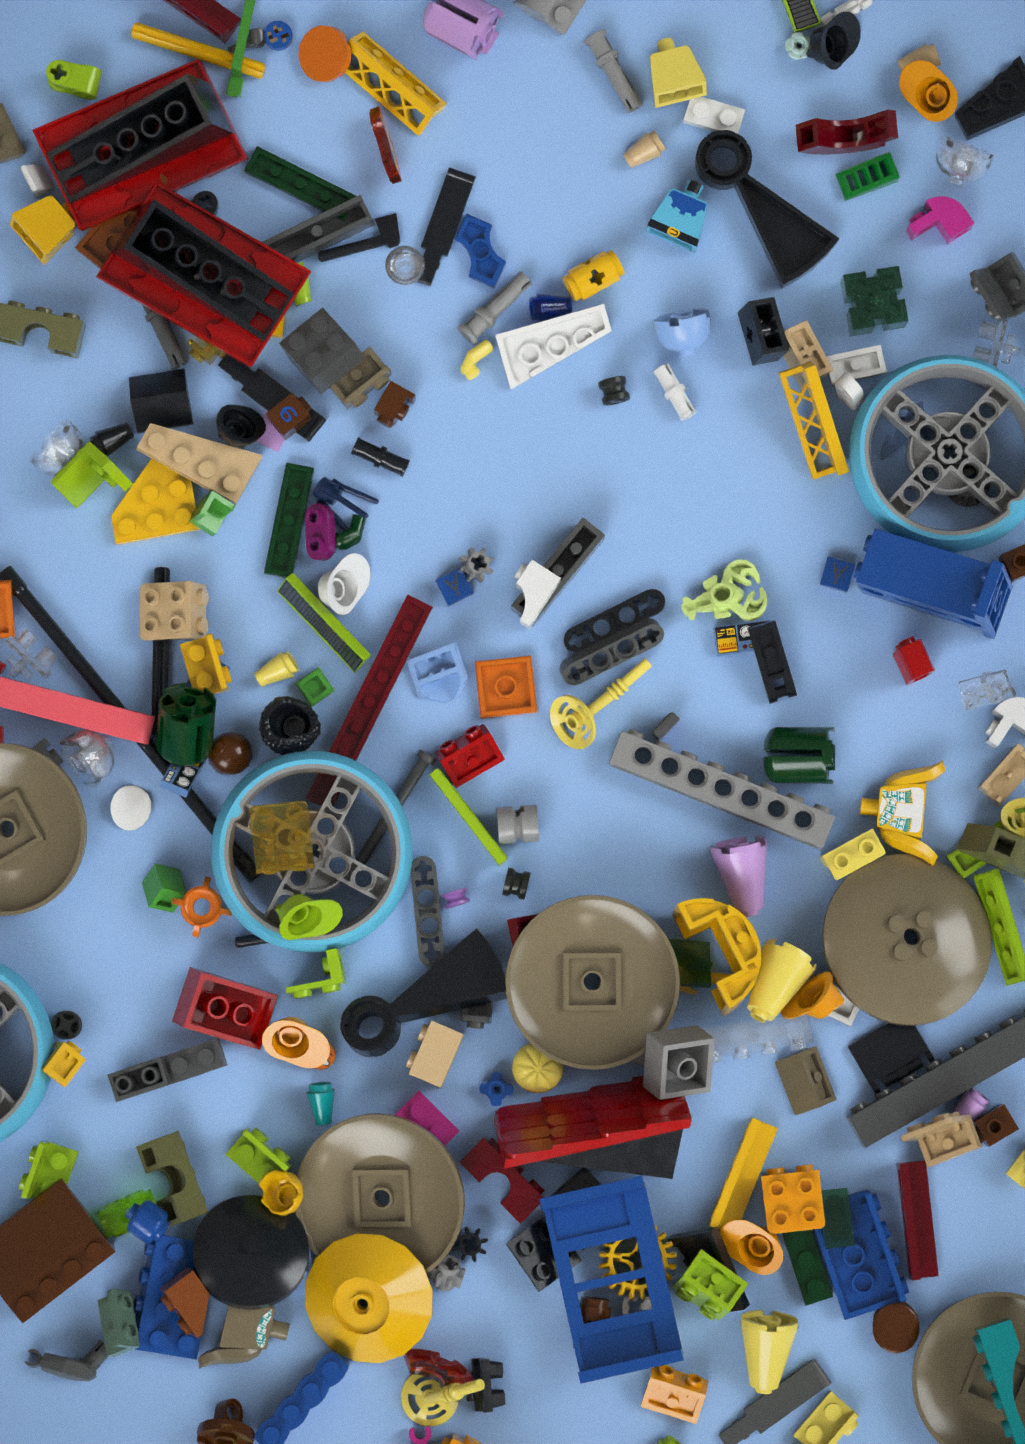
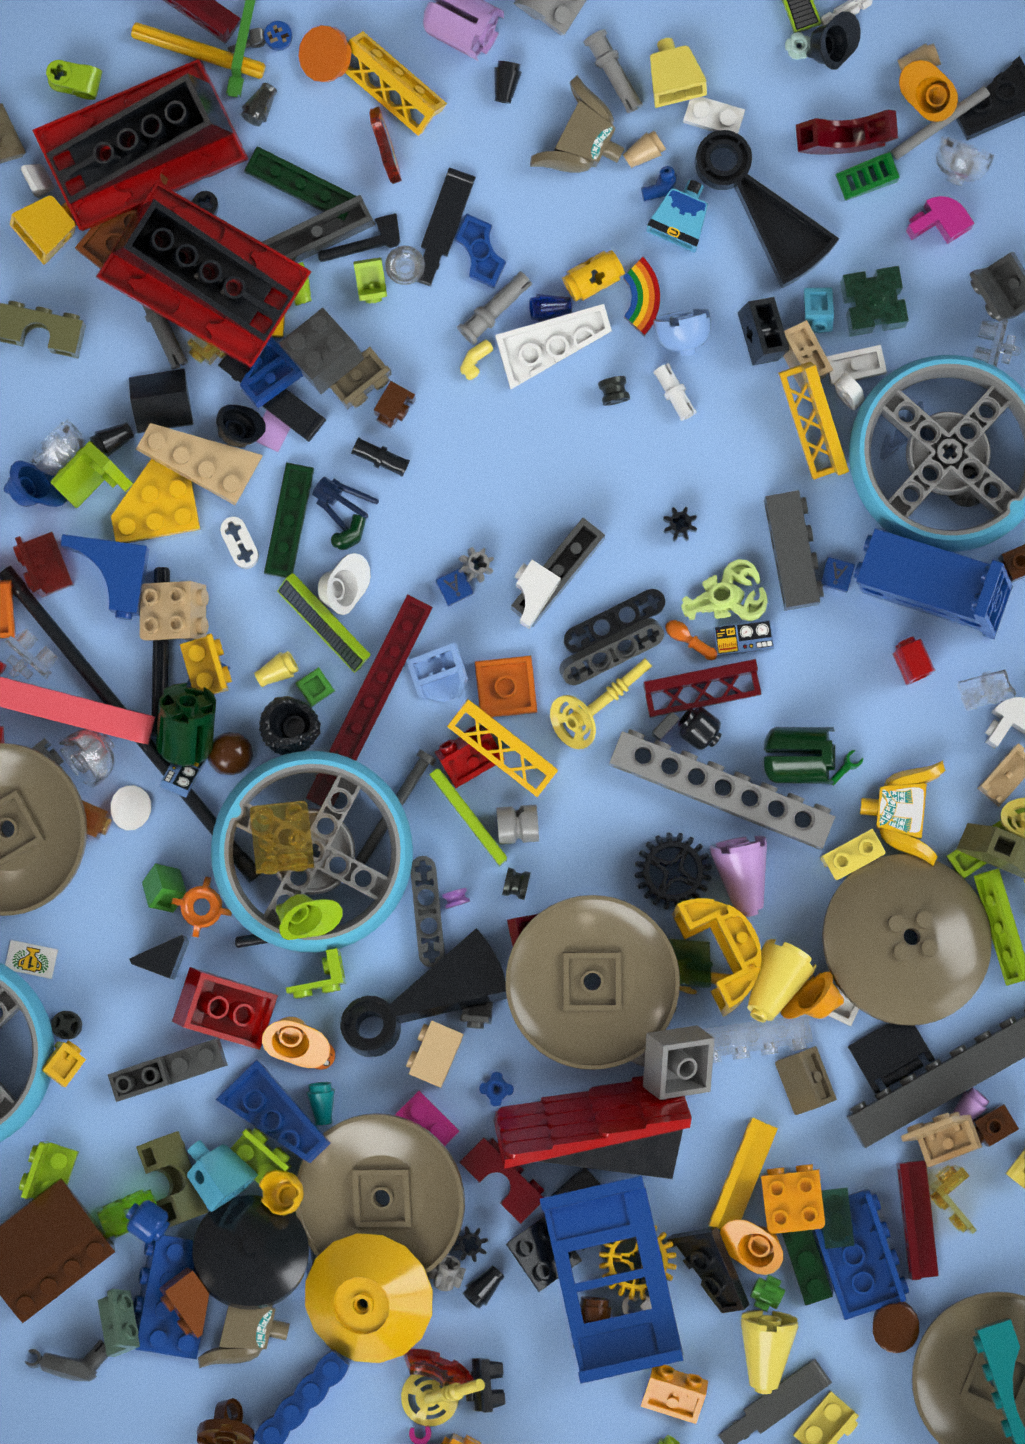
bright green panel [189,491,235,537] -> none
reddish brown brick [266,393,312,441] -> none
magenta plate [305,503,336,561] -> none
light yellow piece [512,1043,564,1093] -> none
lime bracket [672,1249,749,1321] -> none
black plate [747,620,797,704] -> none
none -> blue piece [4,460,67,507]
none -> white sticker [5,940,58,979]
none -> clear red bracket [13,532,73,598]
none -> blue arch [61,534,149,620]
none -> clear orange brick [82,800,112,839]
none -> black slope [129,935,189,980]
none -> medium azure torso [187,1140,258,1212]
none -> blue wing [216,1060,331,1163]
none -> white beam [220,517,259,569]
none -> blue wing [240,336,303,408]
none -> clear smoke cone [241,83,277,126]
none -> lime bracket [353,257,387,303]
none -> yellow fence [447,698,558,797]
none -> black cone [462,1265,504,1309]
none -> black cone [494,61,522,104]
none -> dark tan torso [530,75,625,173]
none -> tile [623,257,660,337]
none -> black gear [635,833,712,910]
none -> blue arm [641,166,677,201]
none -> dark red fence [643,659,761,718]
none -> black gear [663,507,697,542]
none -> orange piece [665,620,717,660]
none -> black head [678,707,722,750]
none -> bright green gear [750,1274,785,1312]
none -> dark grey brick [764,490,824,611]
none -> medium azure bracket [804,288,834,333]
none -> green hand [831,750,863,786]
none -> light grey bar [891,86,990,160]
none -> clear yellow bracket [929,1165,977,1234]

